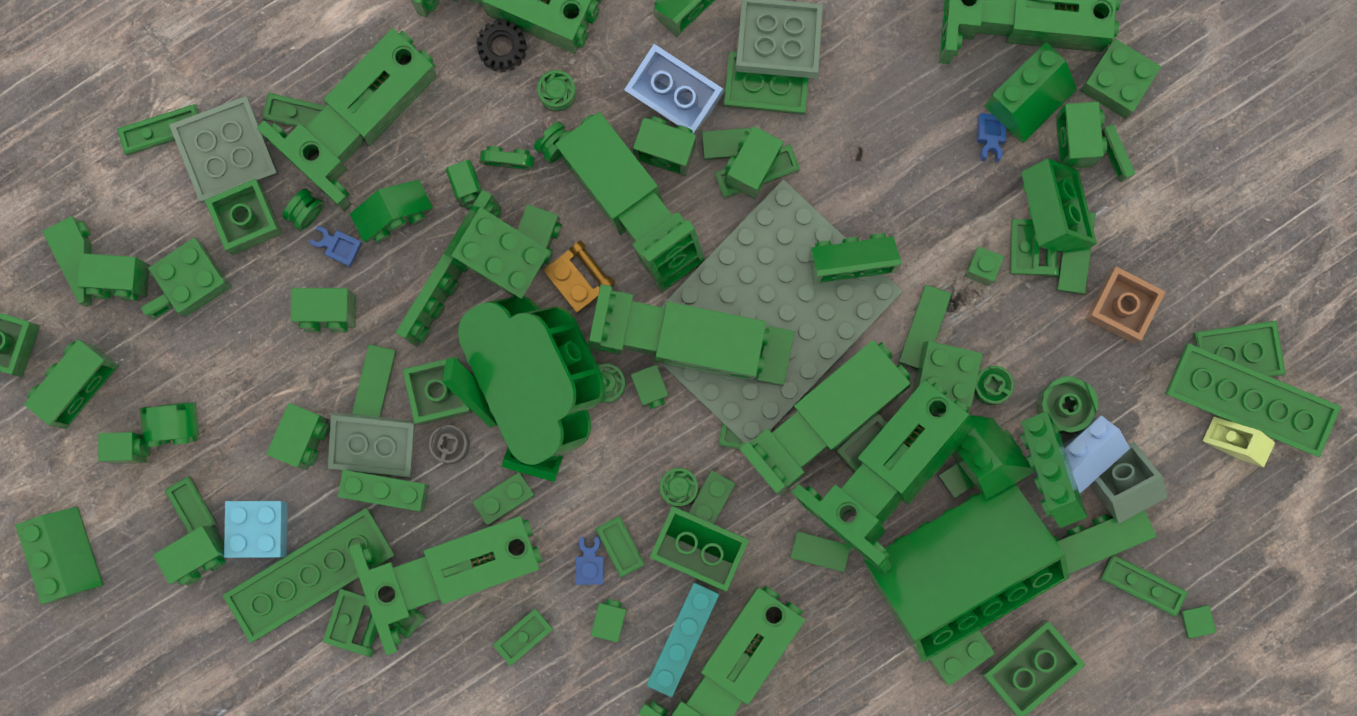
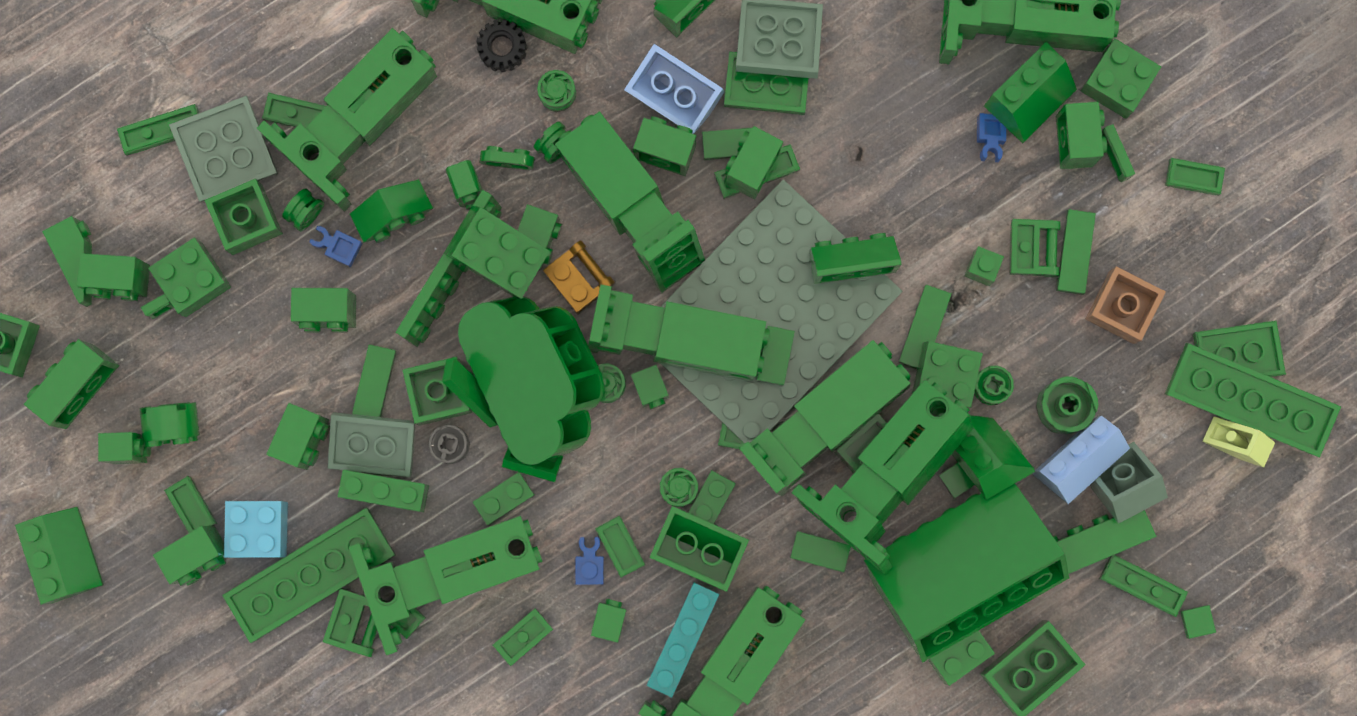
green brick [1020,411,1087,528] -> none
green slope [1021,158,1097,252] -> none
none -> green tile [1165,158,1225,196]

